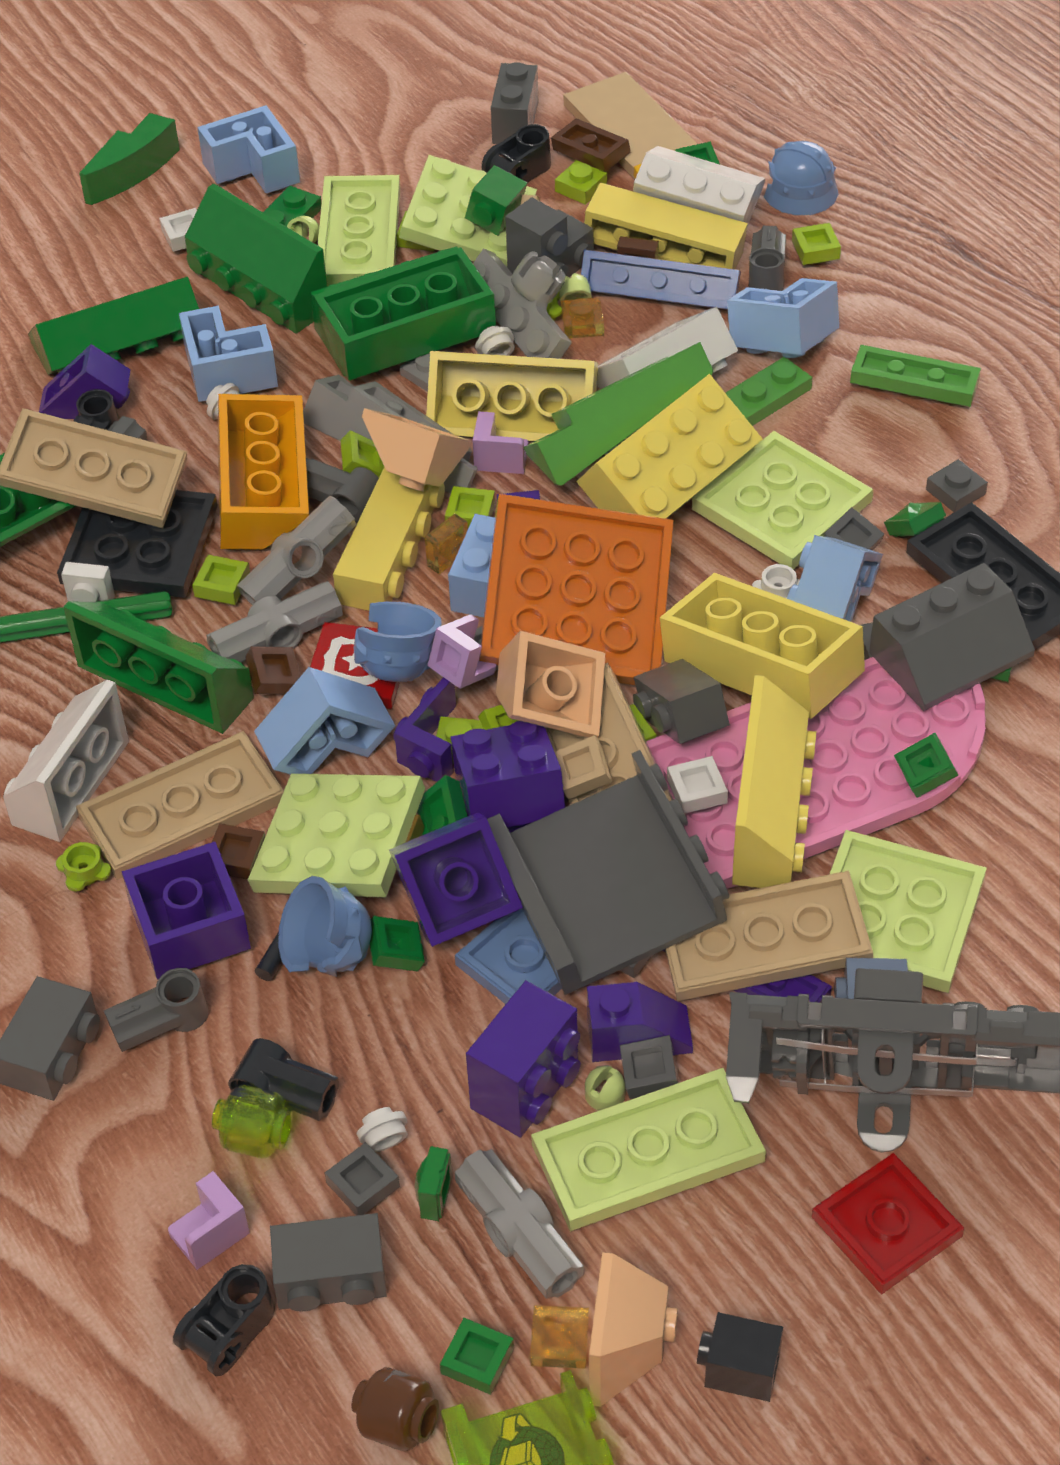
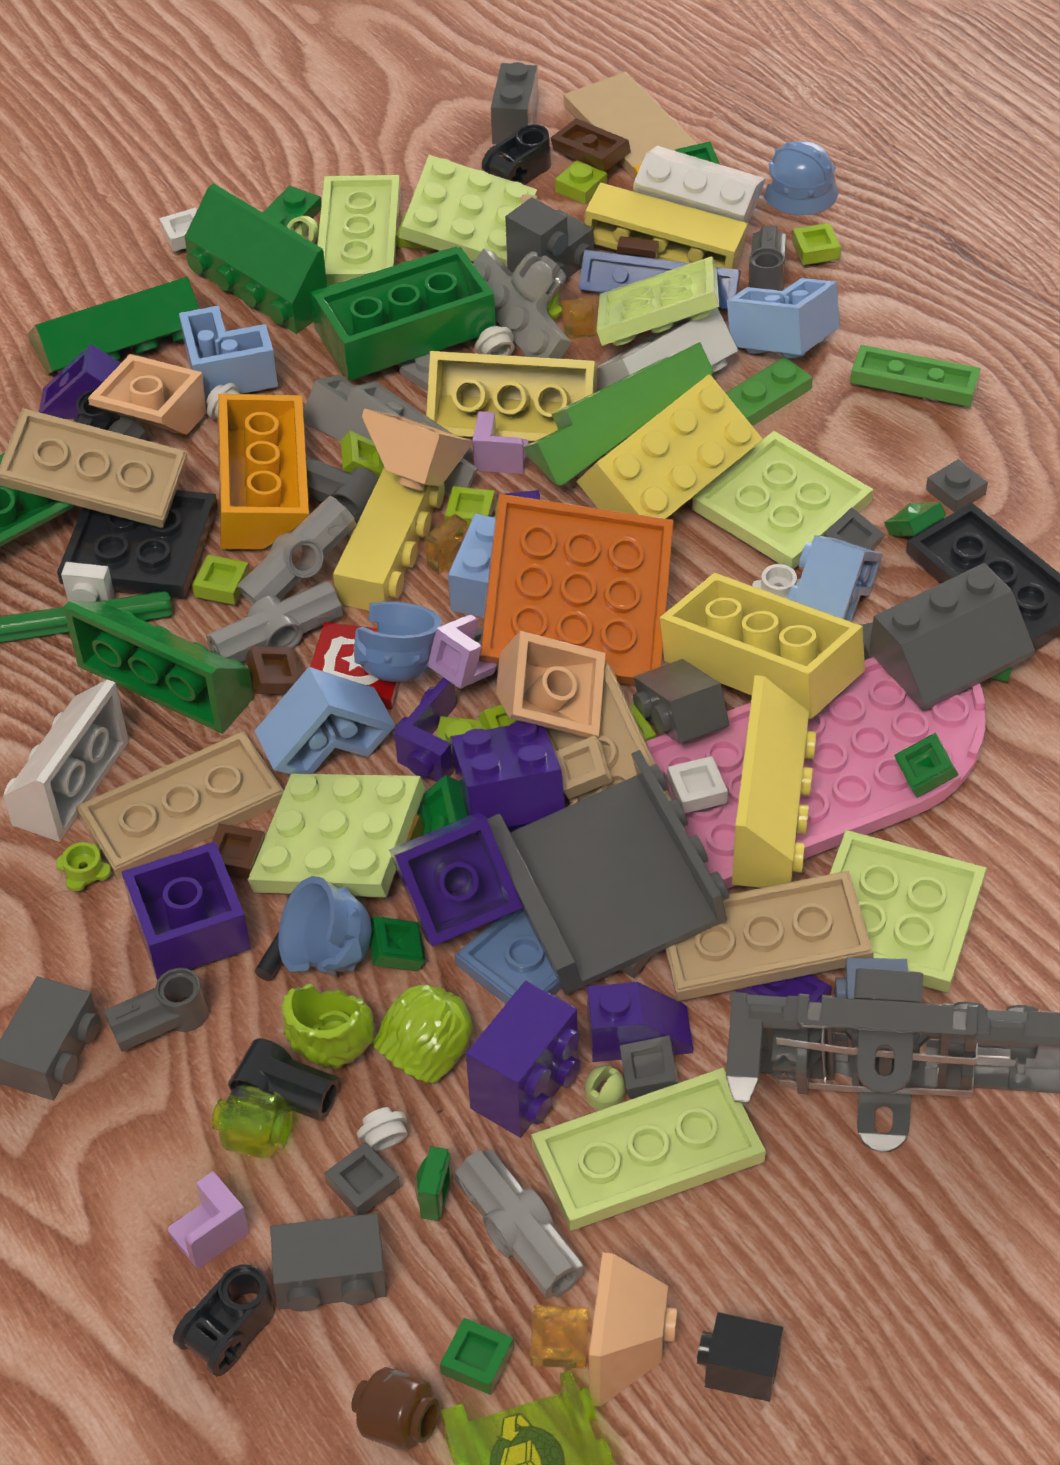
green slope [79,113,180,205] -> none
light blue brick [197,105,300,193] -> none
green brick [465,165,527,236] -> none
yellowish green hinge [559,273,592,308] -> none
red tile [812,1152,964,1295] -> none
none -> light nougat slope [88,354,207,435]
none -> lime hair [282,983,375,1070]
none -> lime hair [373,984,473,1084]
none -> yellowish green plate [597,256,719,346]

